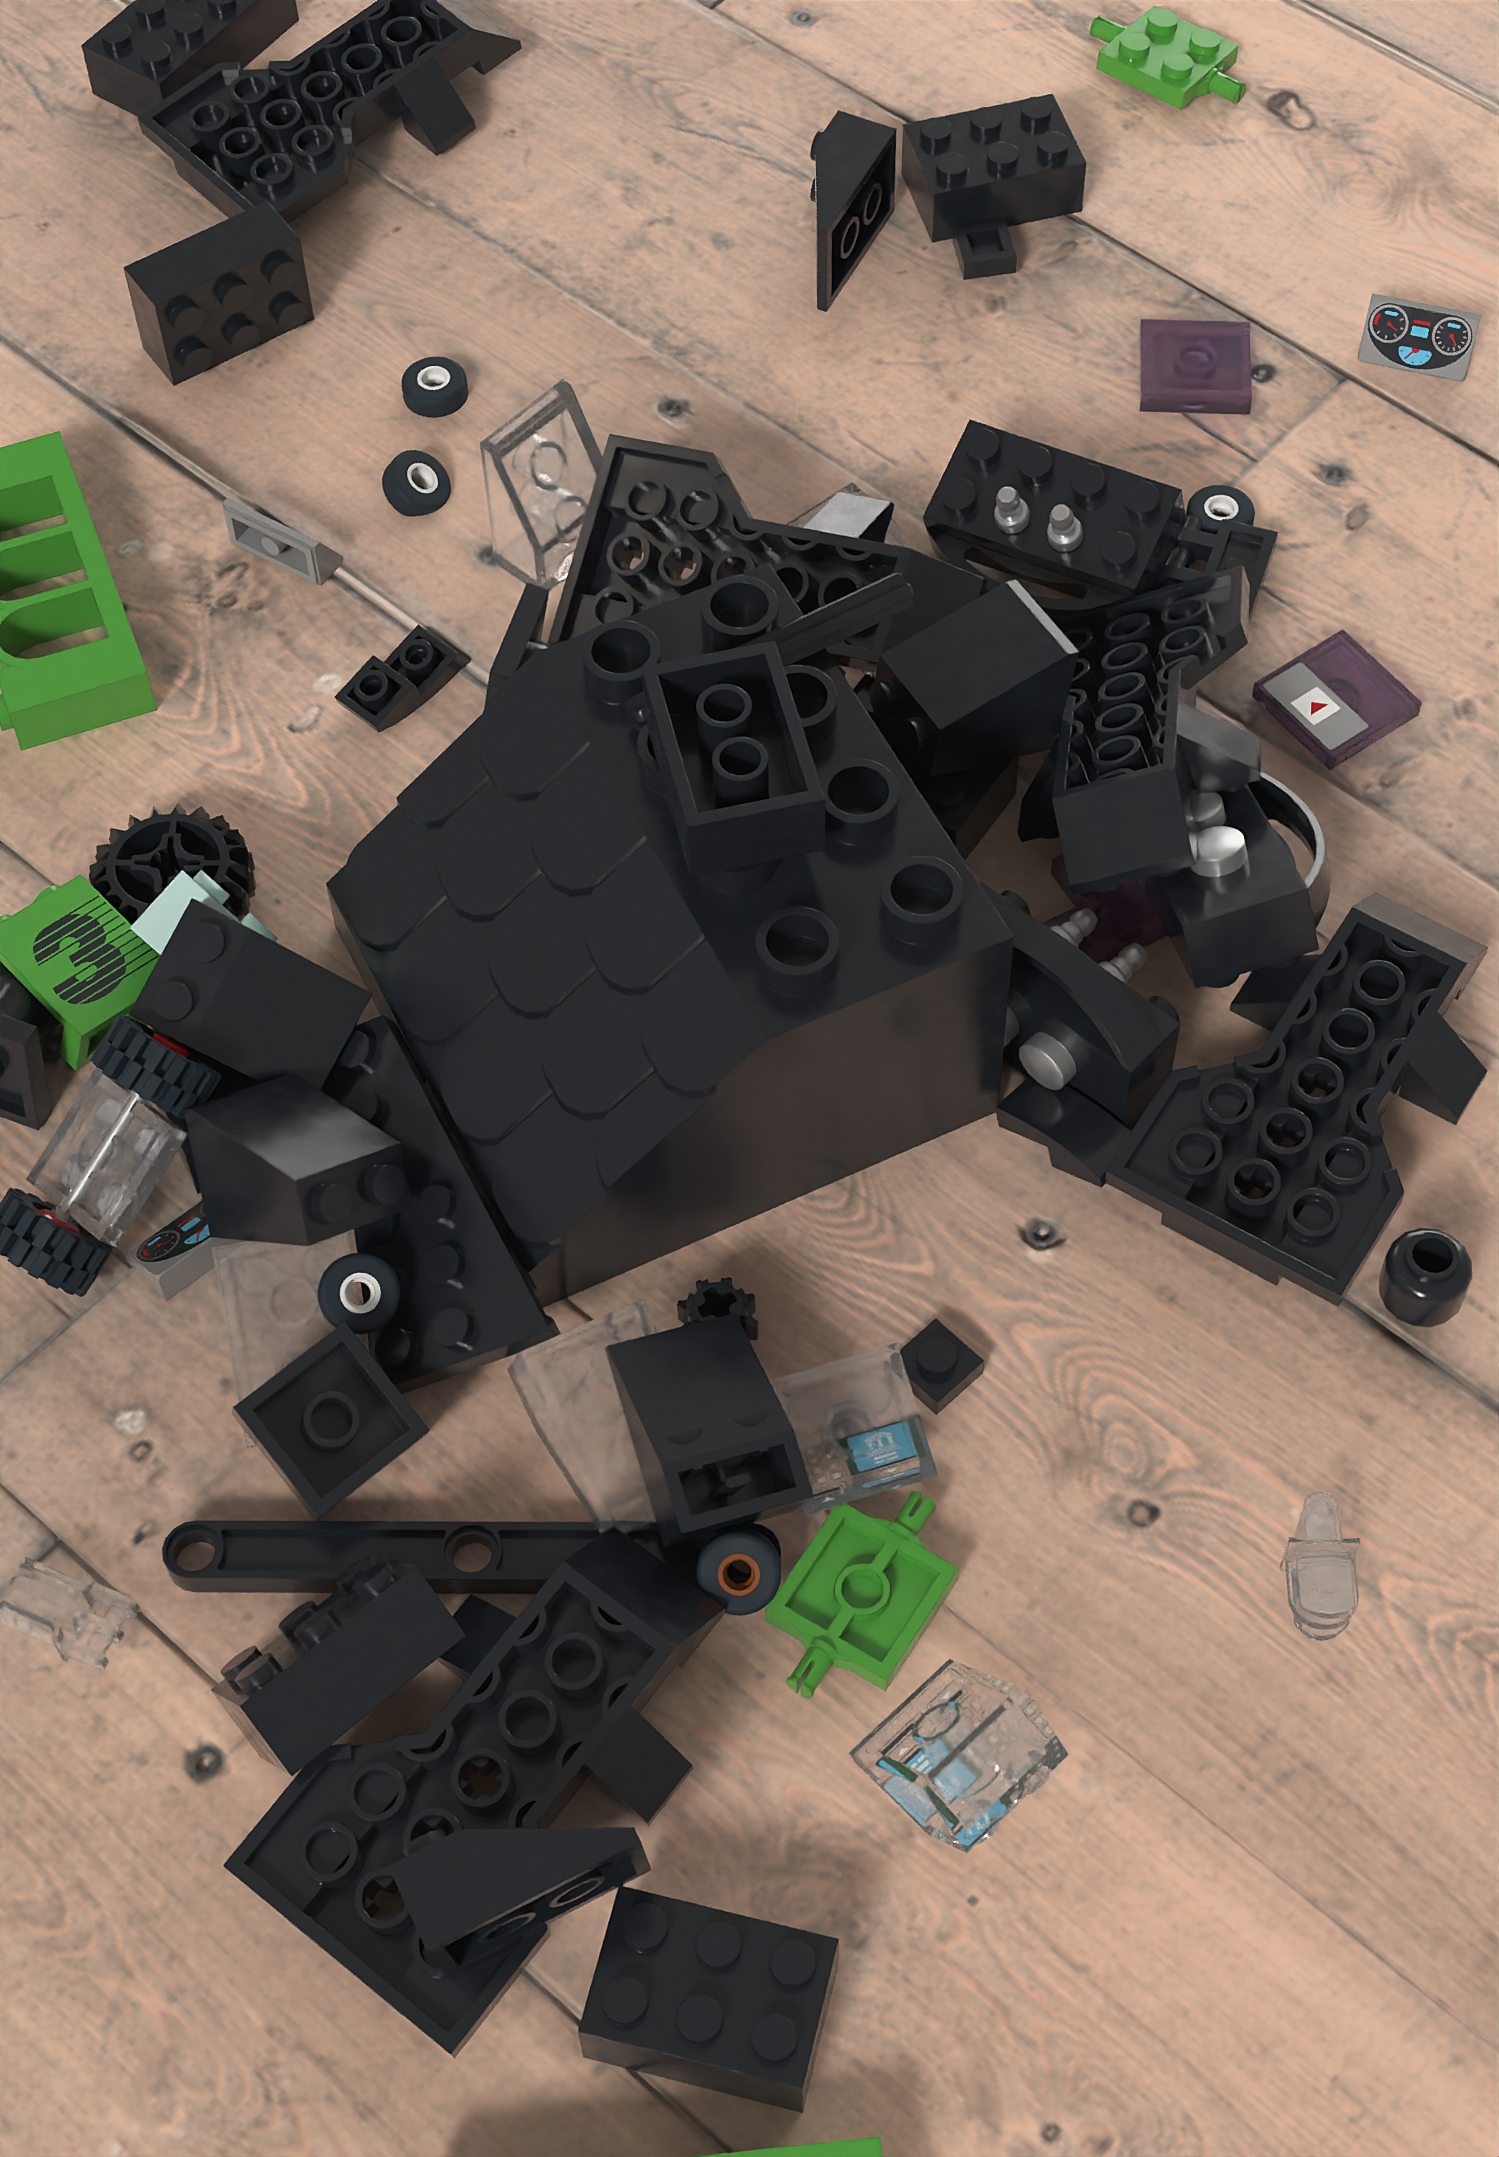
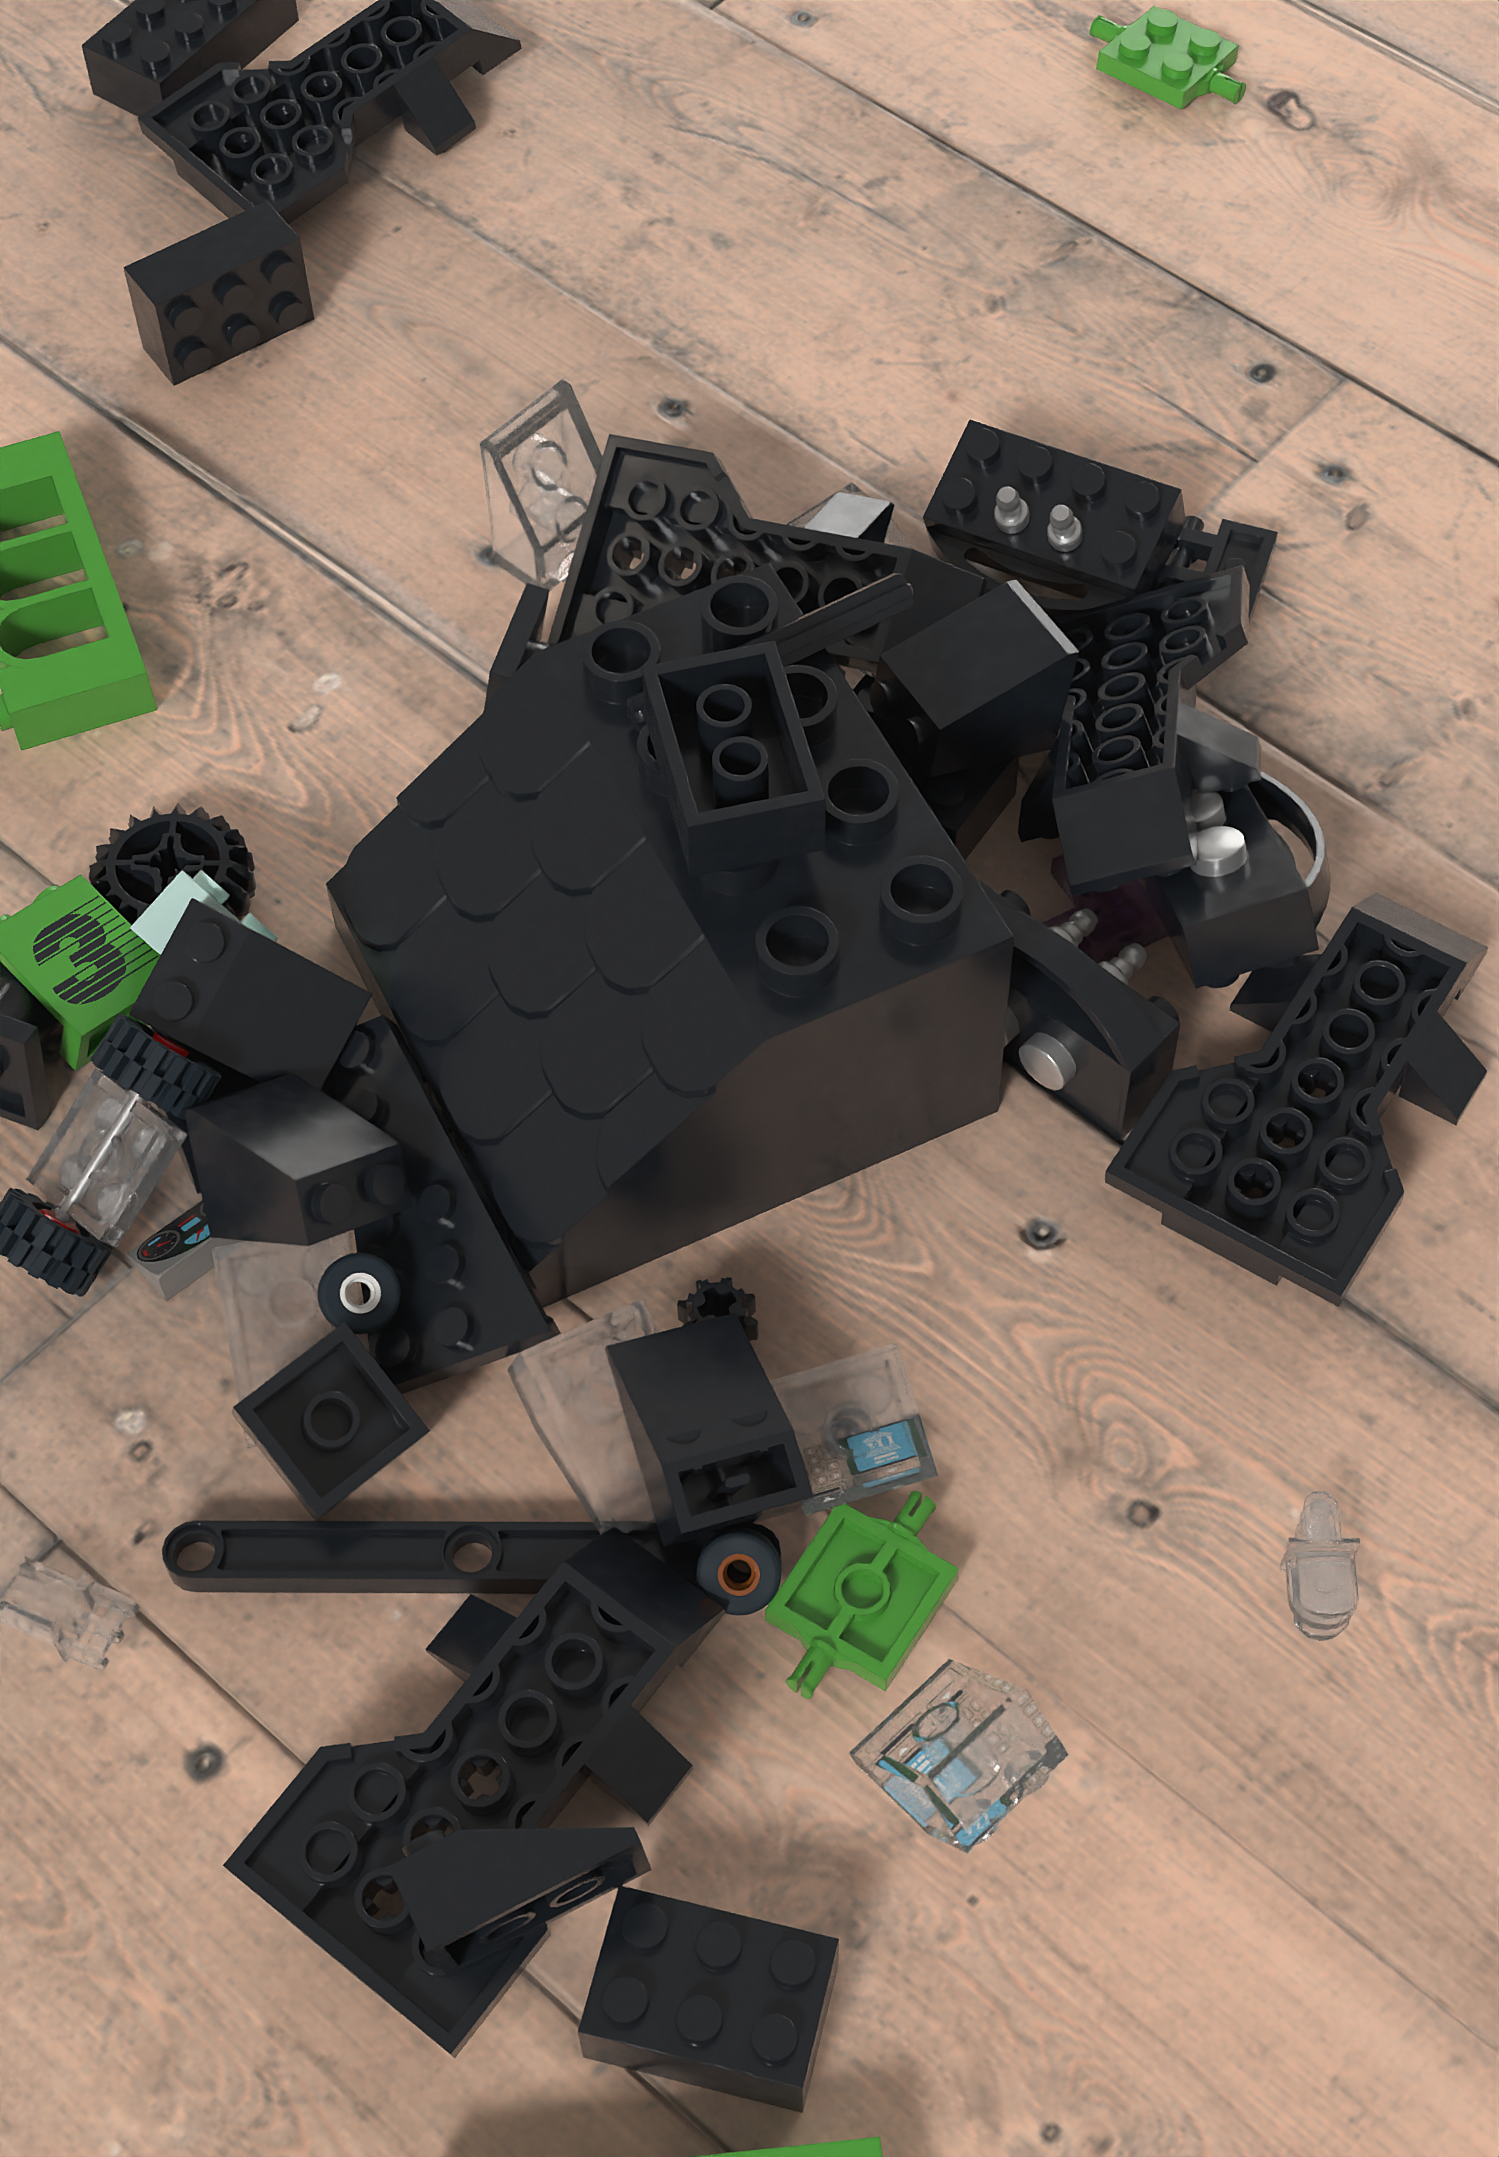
black brick [211,1556,466,1776] -> none
light grey slope [222,498,343,586] -> none
black slope [334,625,465,733] -> none
black wheel [382,450,451,517] -> none
black wheel [401,357,468,418] -> none
black slope [810,110,897,312] -> none
black plate [888,1319,984,1415] -> none
black brick [901,94,1087,243] -> none
black plate [953,220,1017,280] -> none
black slope [995,1076,1131,1188] -> none
clear purple tile [1139,319,1252,415] -> none
black wheel [1186,485,1255,535] -> none
clear purple tile [1252,629,1422,771] -> none
slope [1358,293,1481,381] -> none
black head [1379,1228,1472,1327] -> none

